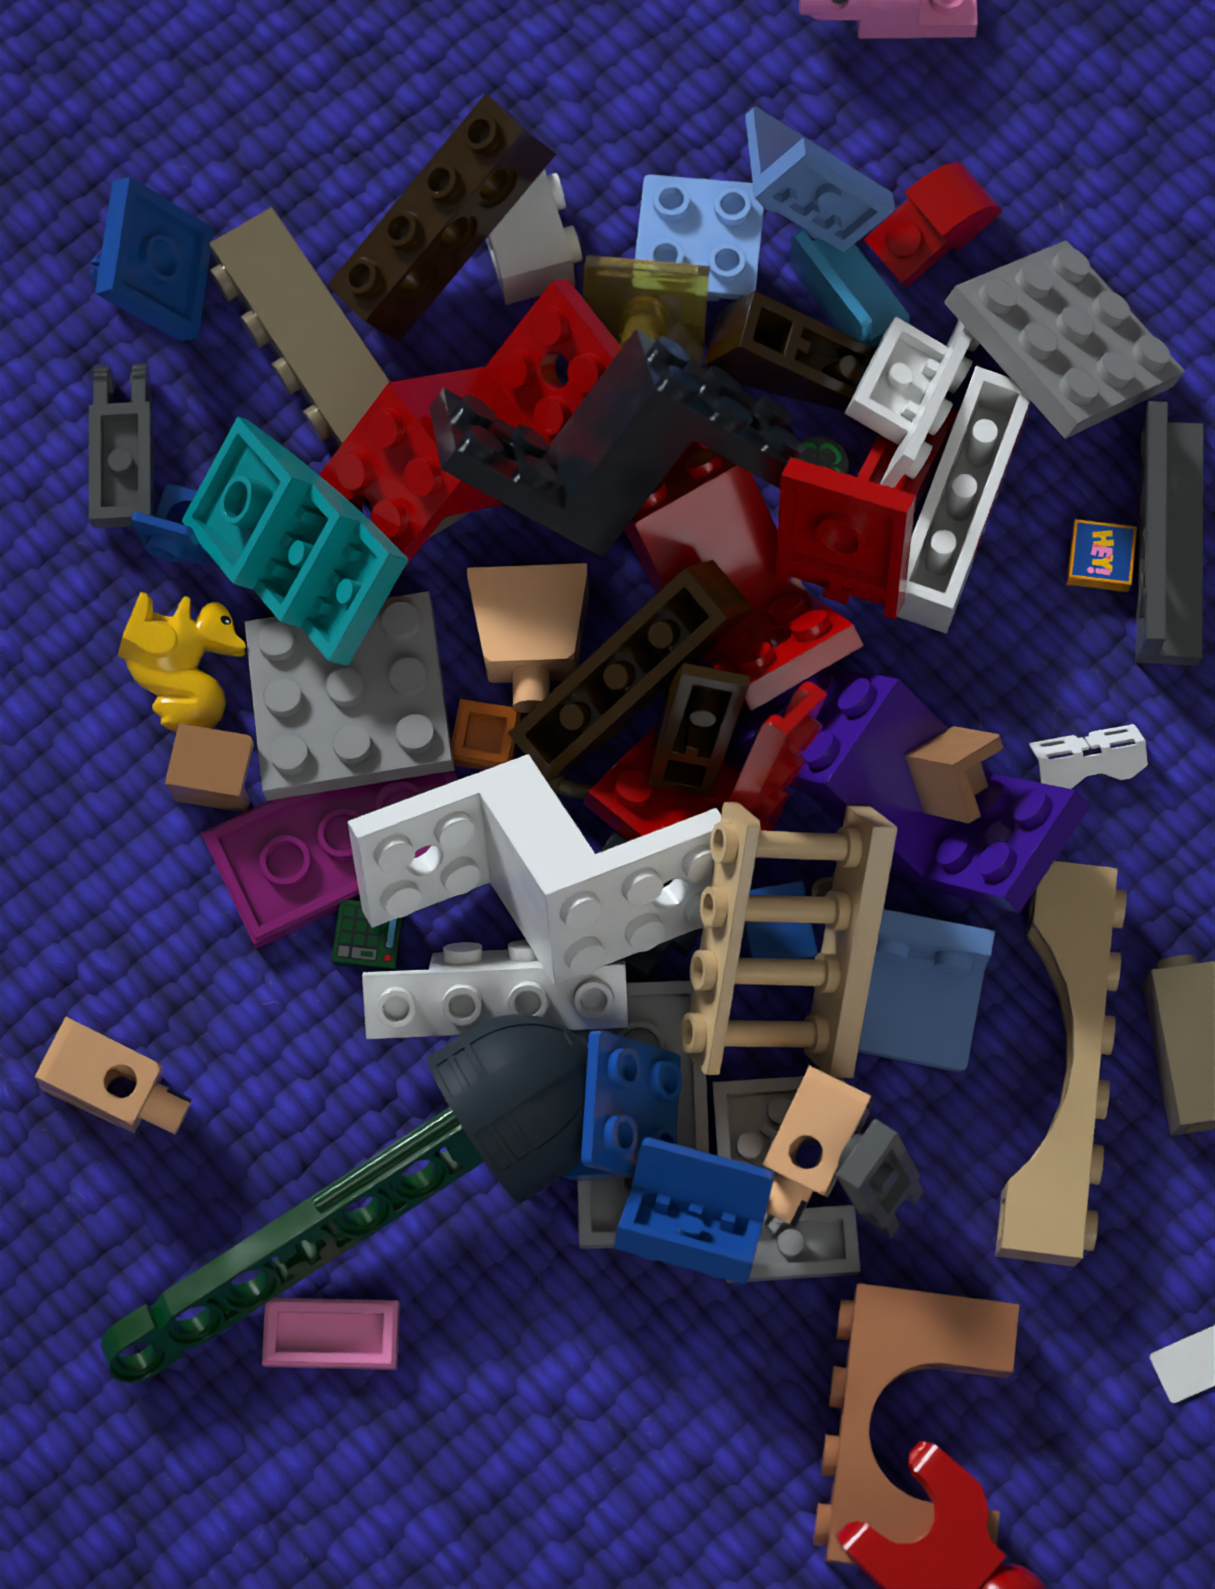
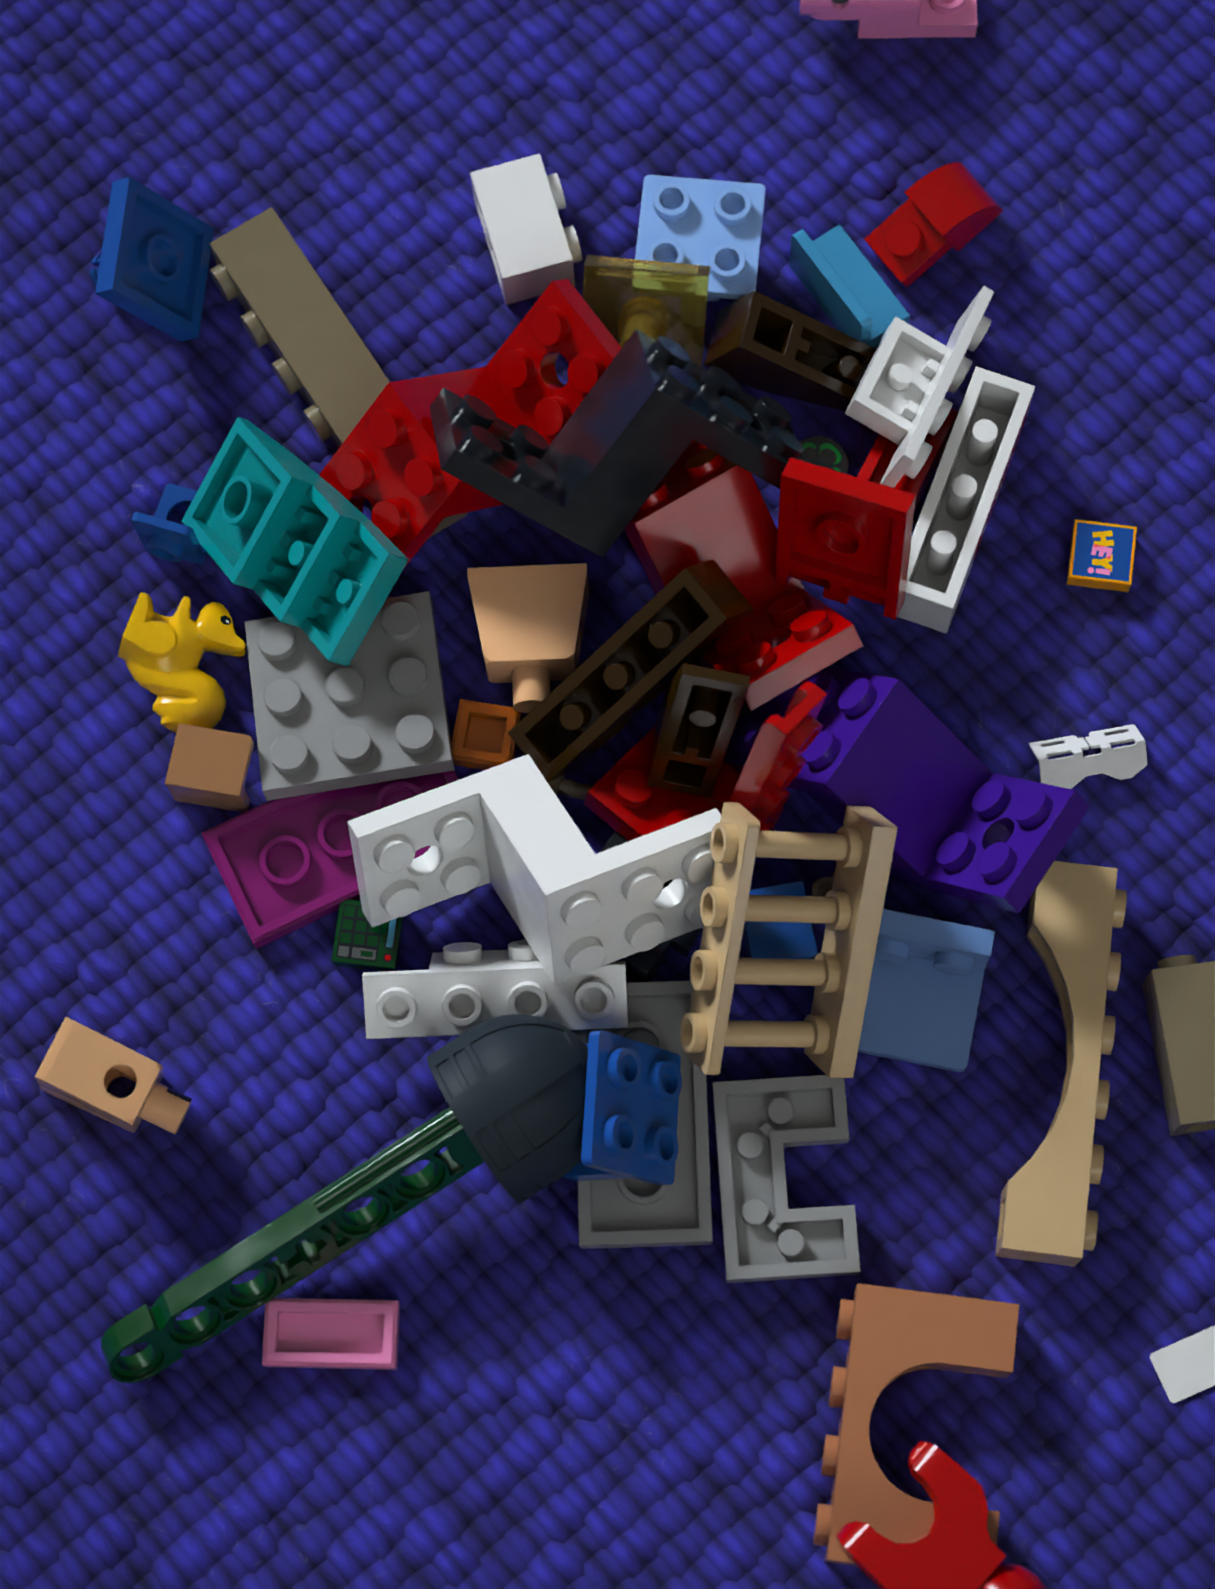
dark grey hinge [89,364,155,528] -> none
dark brown brick [327,93,557,342] -> none
blue bracket [613,1137,775,1285] -> none
medium blue bracket [745,107,895,252] -> none
light nougat torso [763,1066,875,1227] -> none
dark grey hinge [836,1119,923,1238] -> none
medium nougat panel [904,726,1003,823] -> none
light grey plate [944,240,1185,439] -> none
dark grey fence [1135,401,1203,666] -> none

